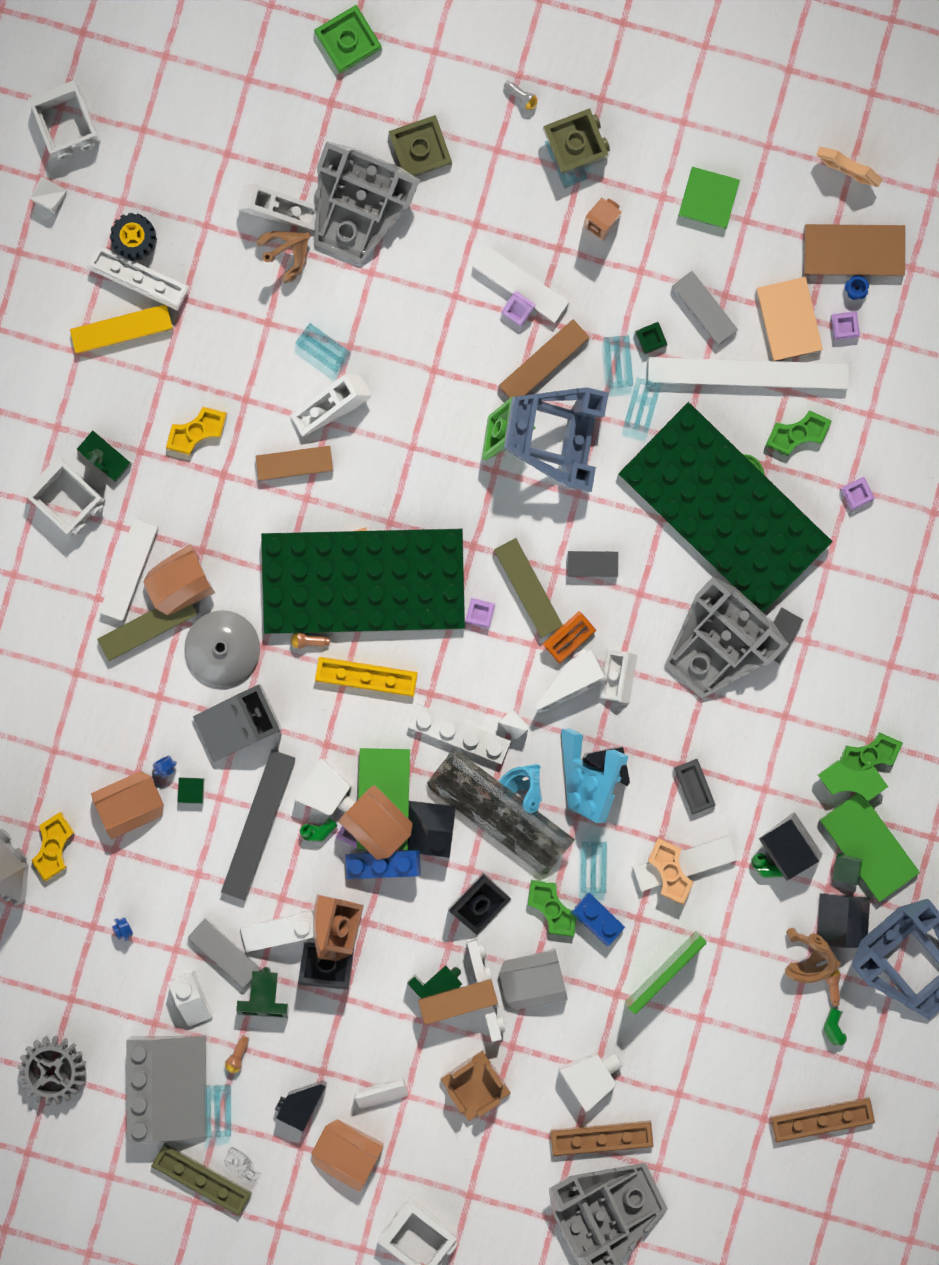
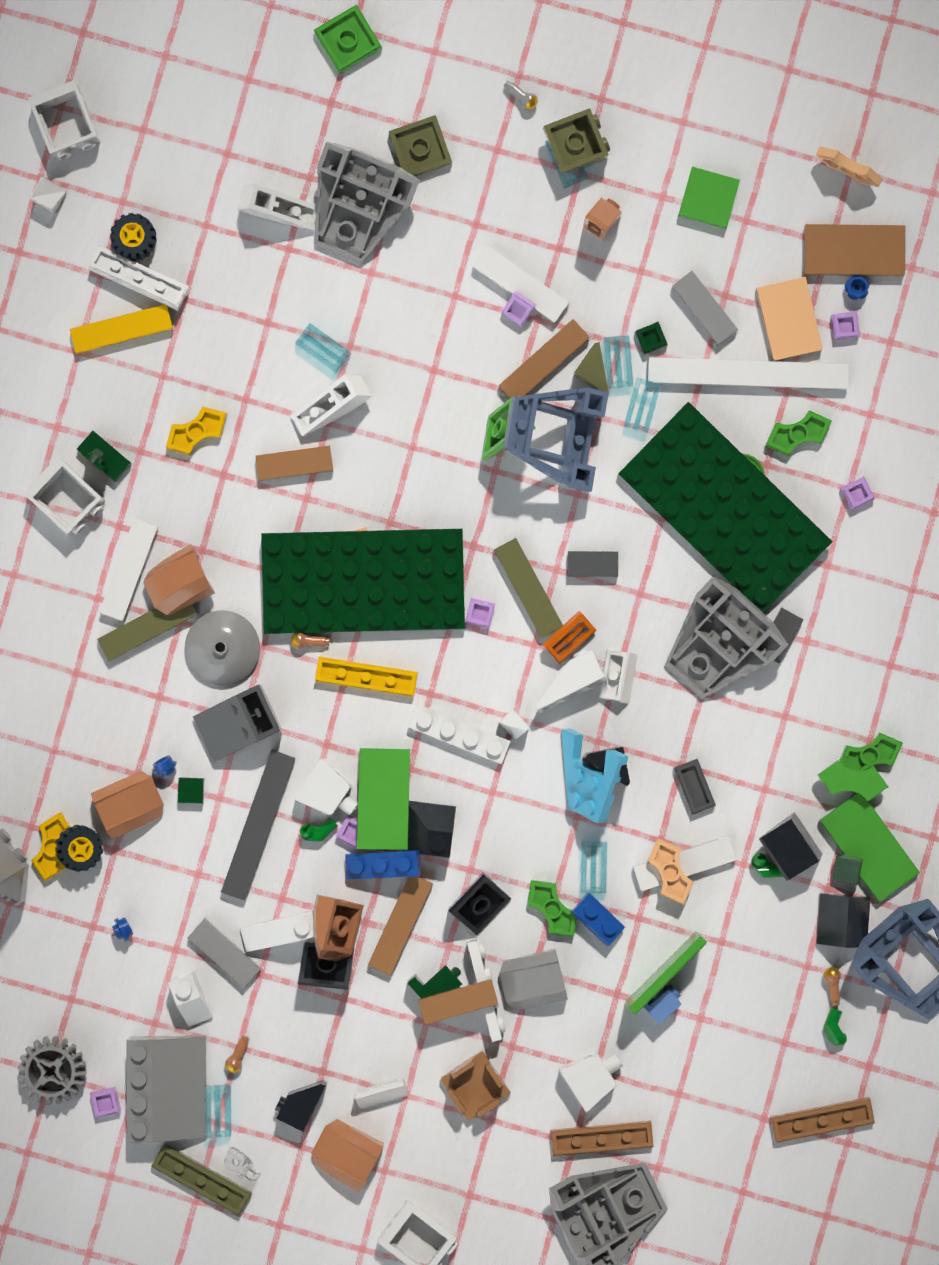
dark green piece [236,967,289,1018] -> none
medium nougat helmet [256,231,311,284] -> none
nougat slope [339,785,412,860] -> none
clear smoke plate [427,748,575,874] -> none
medium azure helmet [493,764,542,825] -> none
medium nougat helmet [785,928,841,983] -> none
none -> black wheel [55,825,103,872]
none -> lavender tile [90,1086,121,1118]
none -> medium nougat tile [368,876,433,976]
none -> olive slope [573,342,608,392]
none -> medium blue brick [644,984,682,1024]

